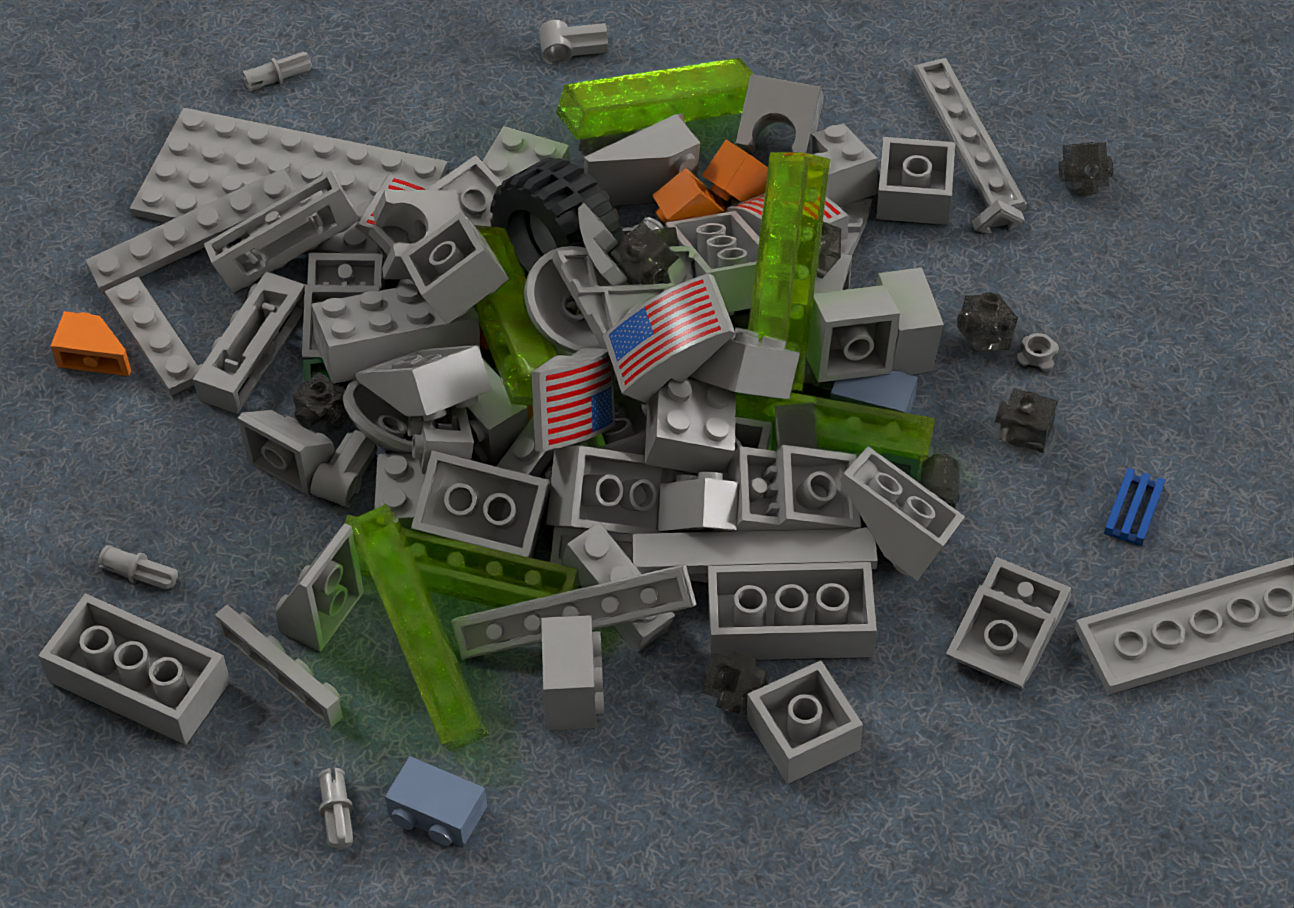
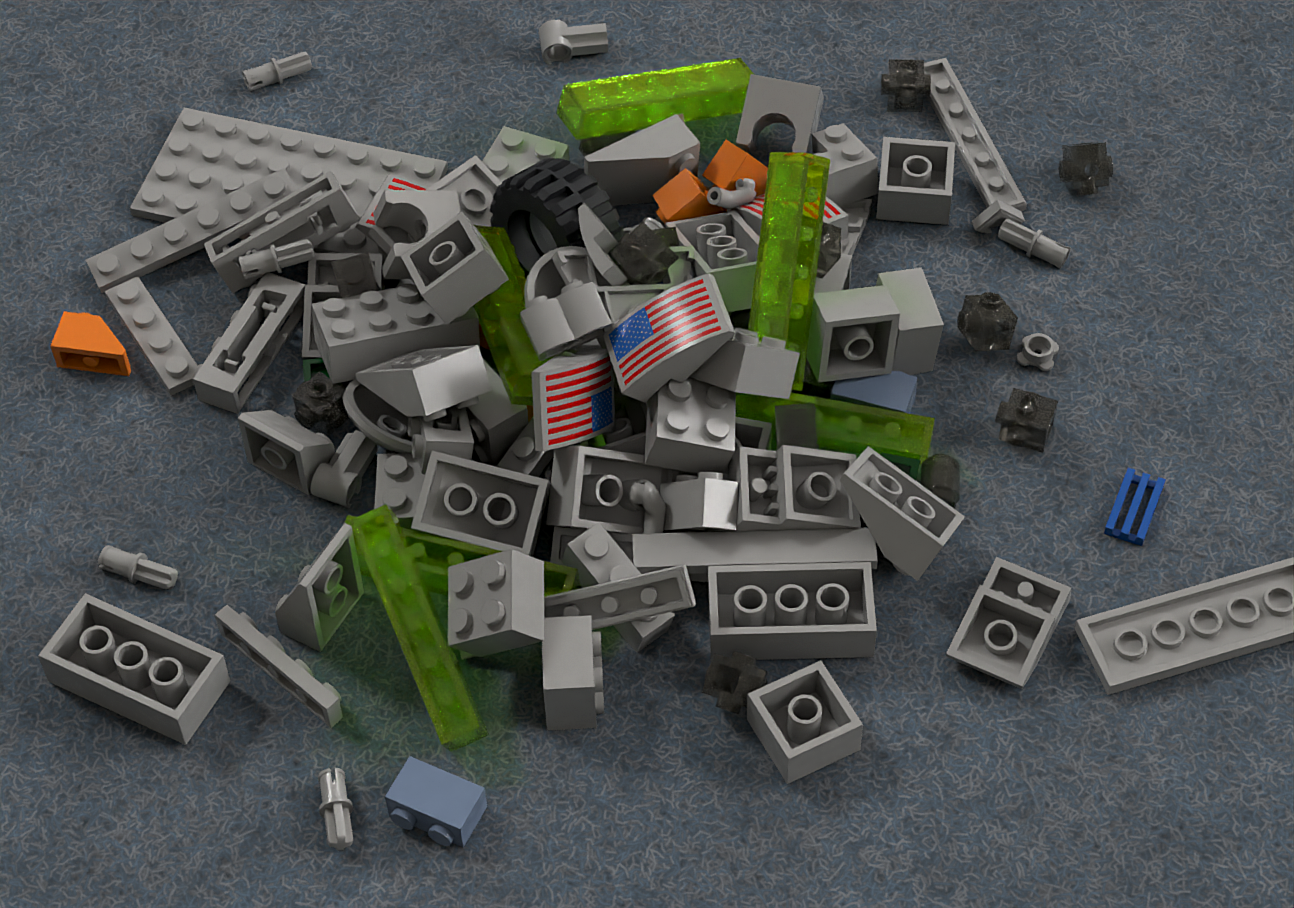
none -> light grey axle [239,239,315,280]
none -> clear smoke brick [332,252,381,298]
none -> light grey brick [447,549,544,657]
none -> light grey brick [520,280,612,361]
none -> light grey arm [630,481,666,534]
none -> light grey arm [707,178,757,209]
none -> clear smoke brick [880,59,931,112]
none -> light grey axle [998,219,1071,269]

